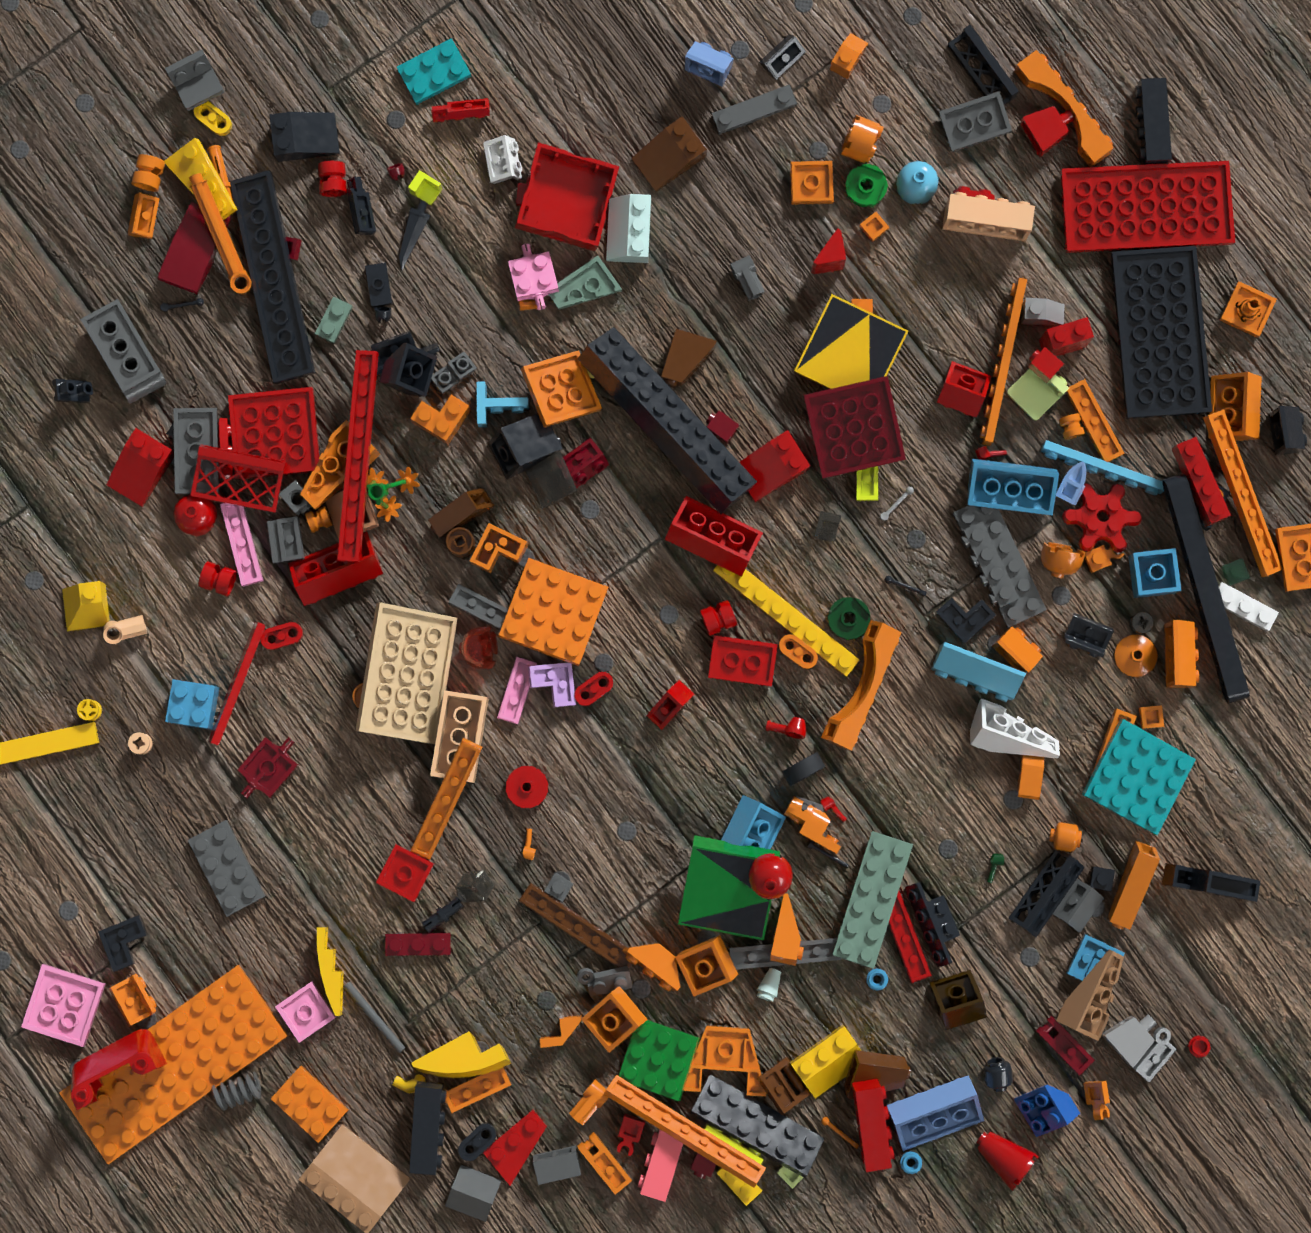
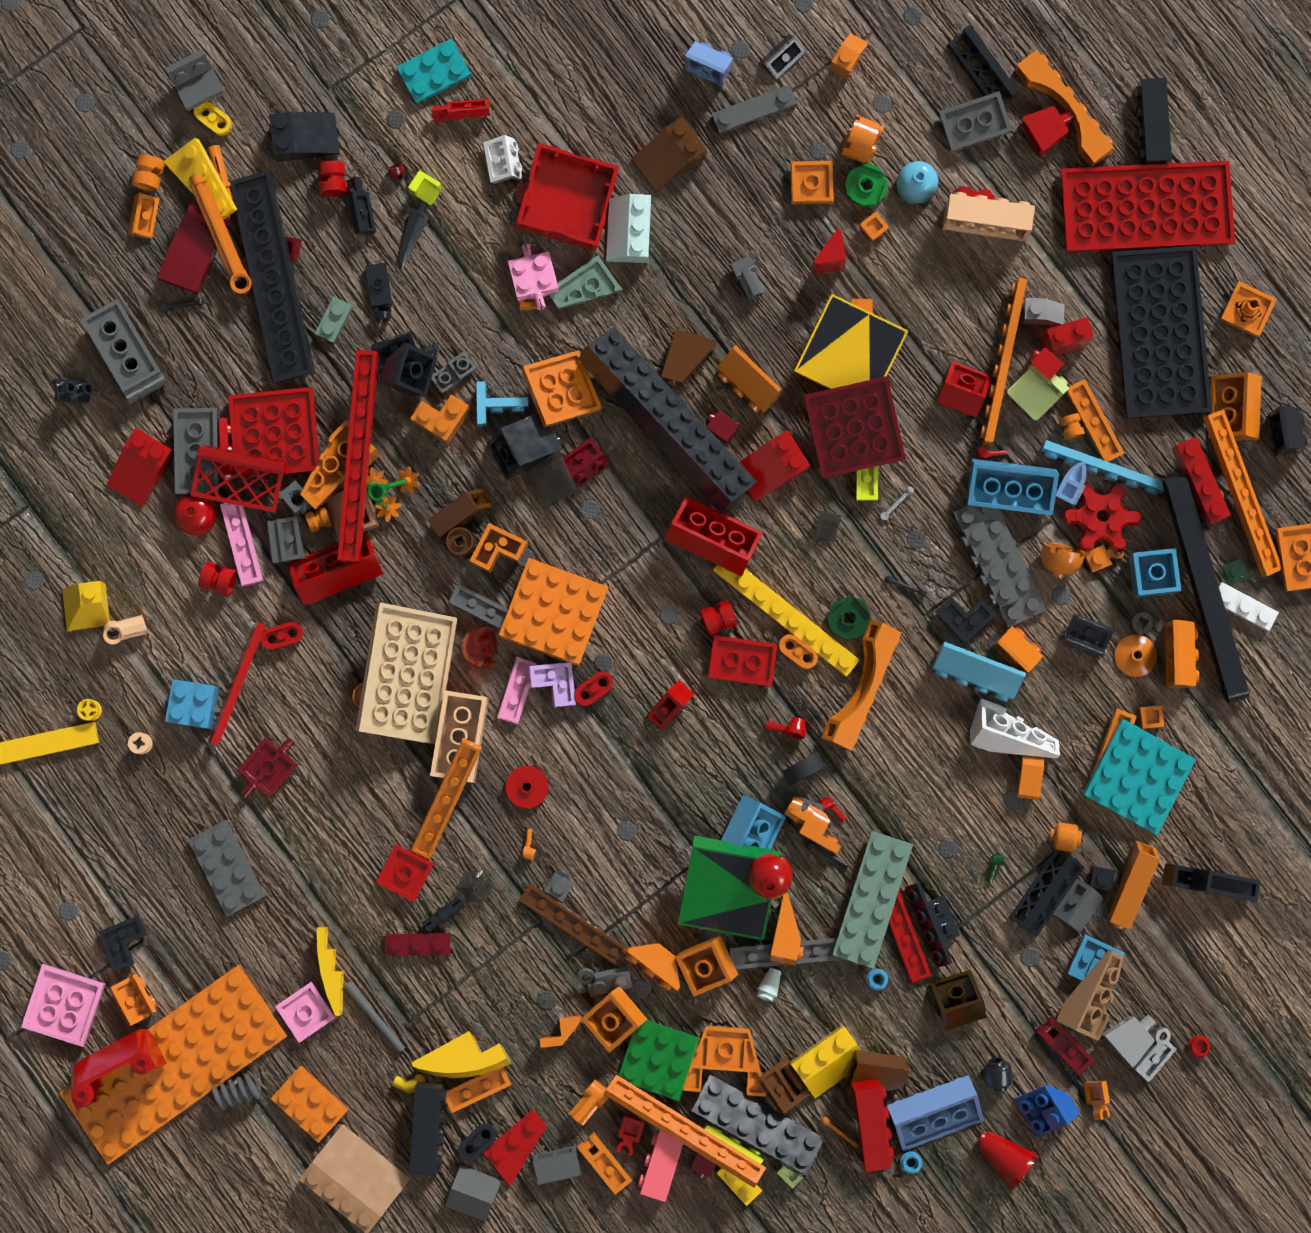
none -> orange slope [717,345,781,415]

